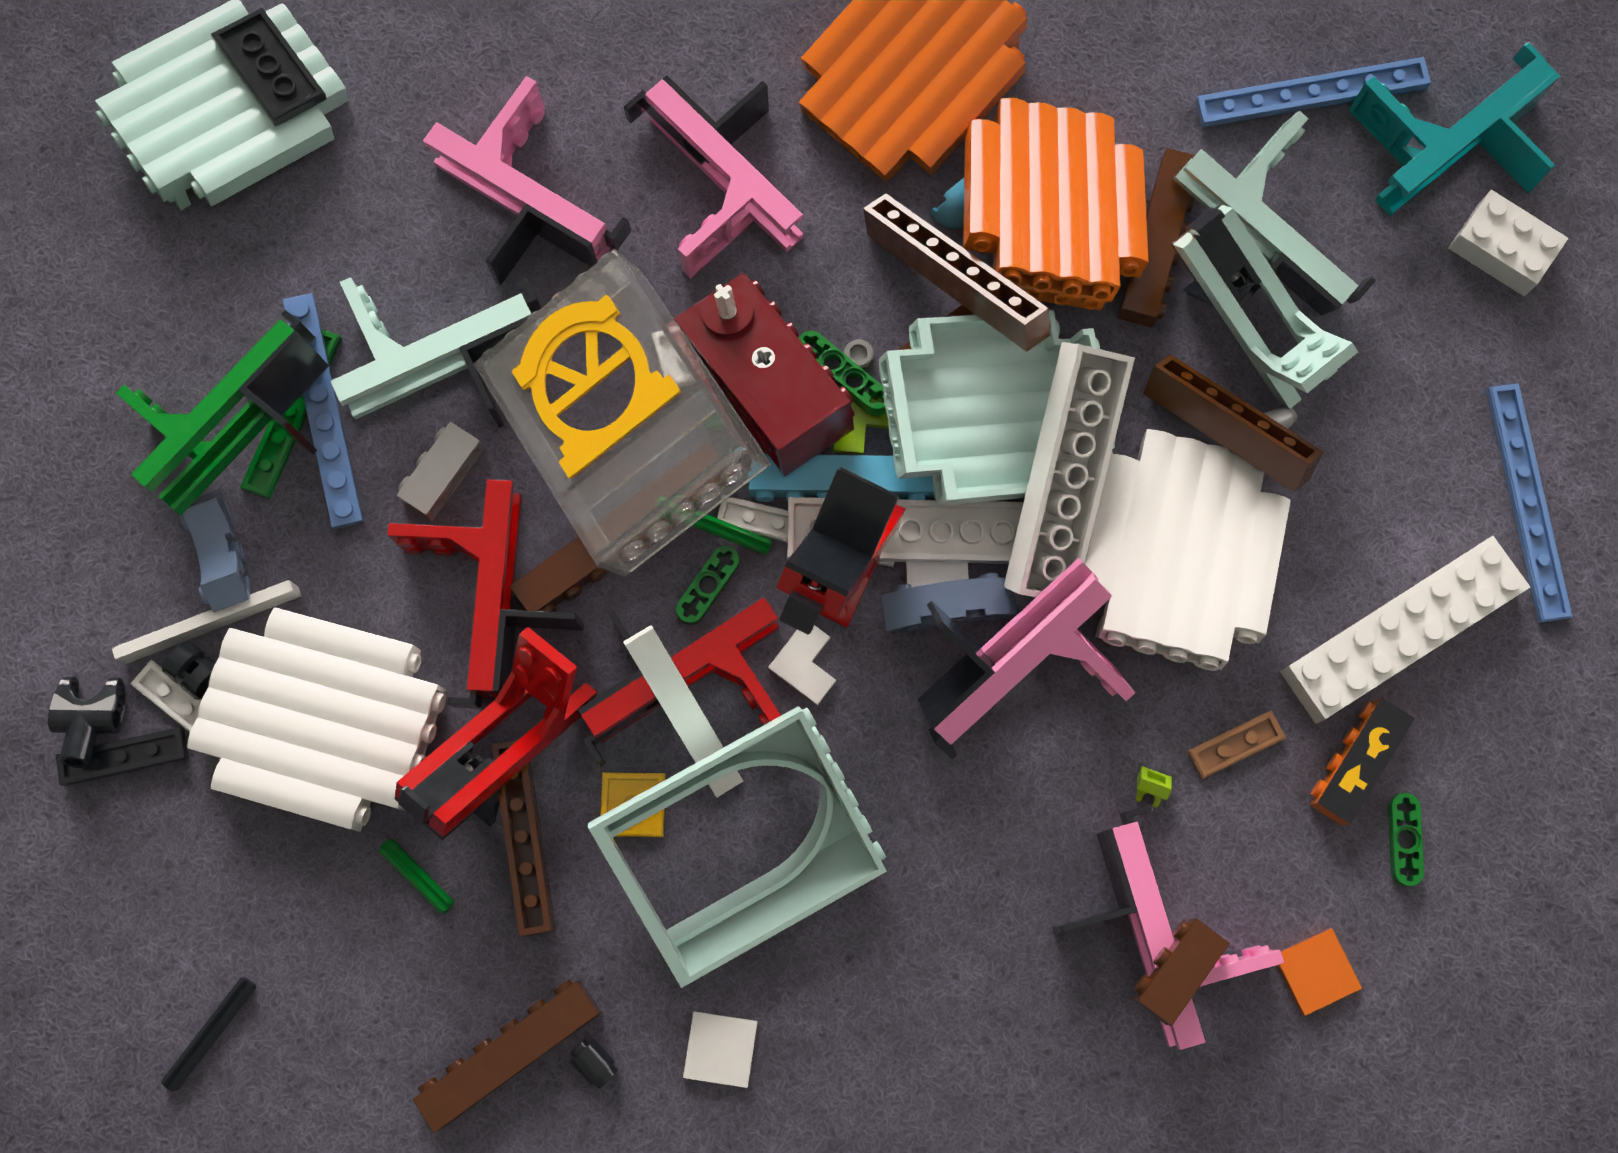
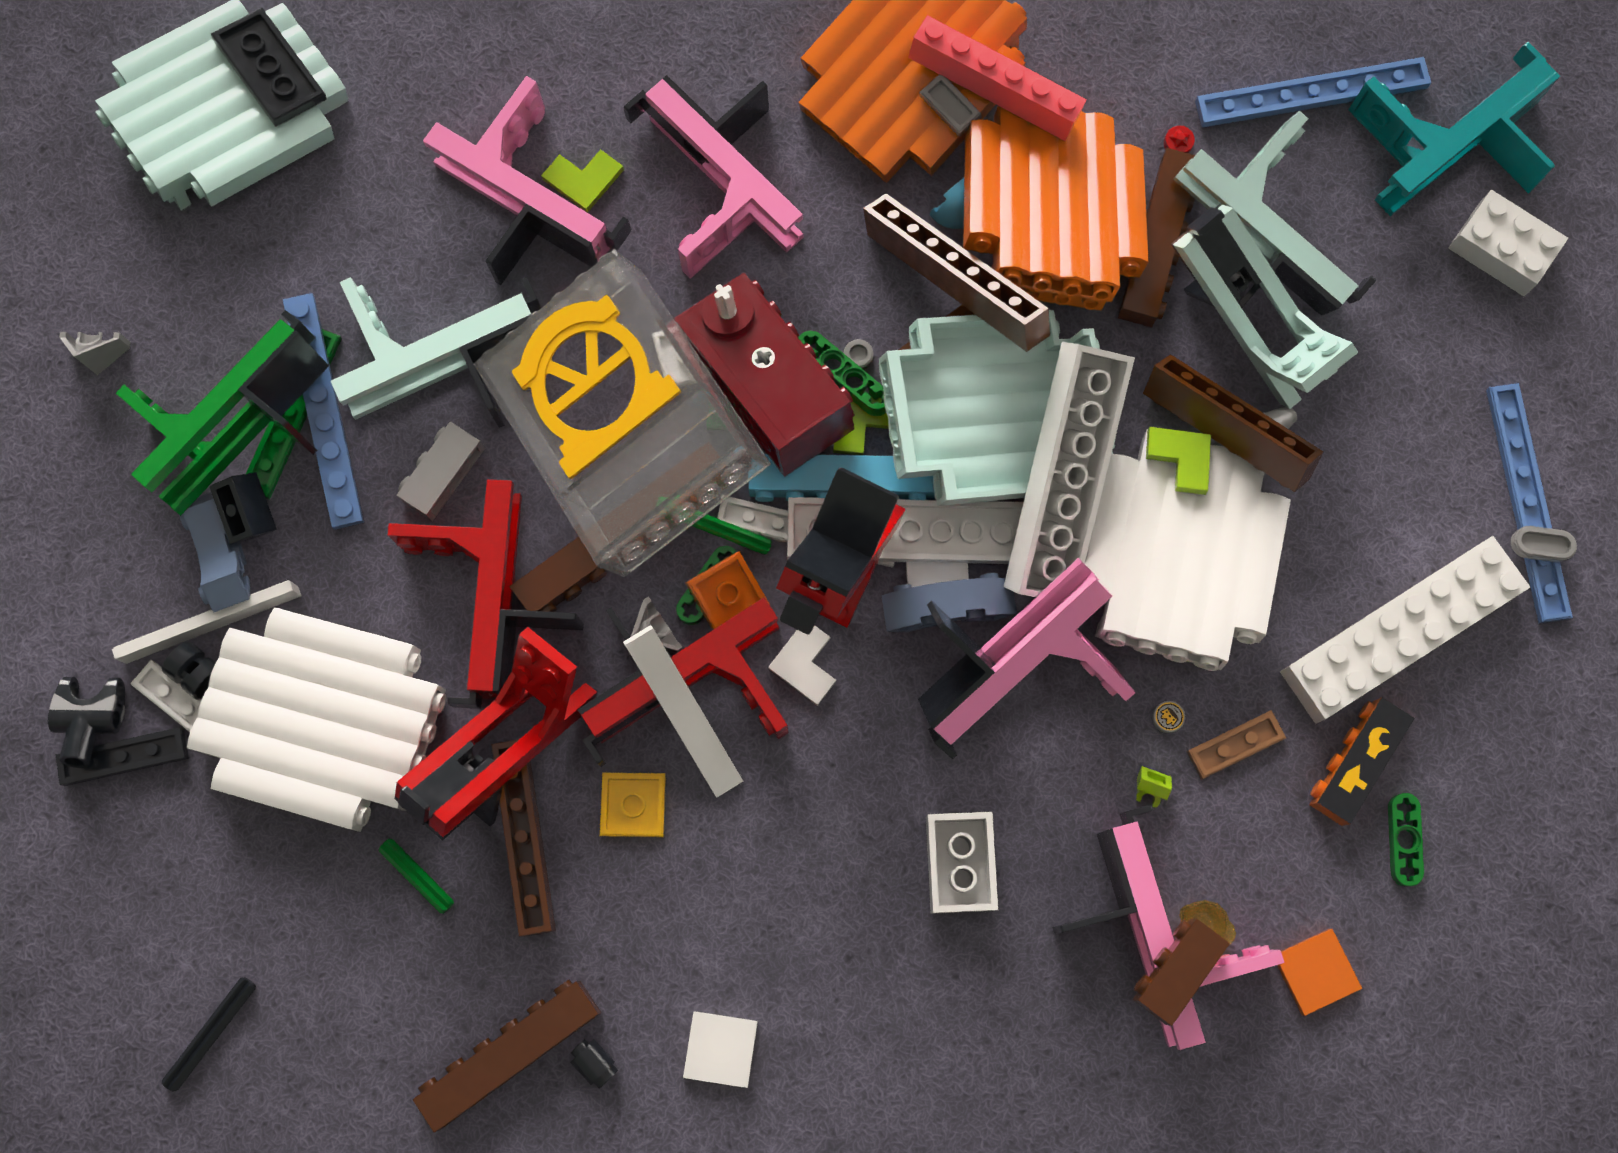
light aqua panel [588,706,887,988] -> none
none -> light grey slope [59,332,131,376]
none -> black brick [209,472,277,544]
none -> lime tile [541,149,624,213]
none -> light grey slope [631,596,683,655]
none -> orange tile [685,551,770,630]
none -> coral brick [908,15,1087,141]
none -> light grey tile [919,74,982,137]
none -> white brick [926,812,998,913]
none -> lime tile [1146,427,1211,495]
none -> tile [1152,701,1185,733]
none -> red tile [1164,126,1195,153]
none -> clear yellow piece [1179,900,1236,945]
none -> light grey tile [1511,526,1577,562]

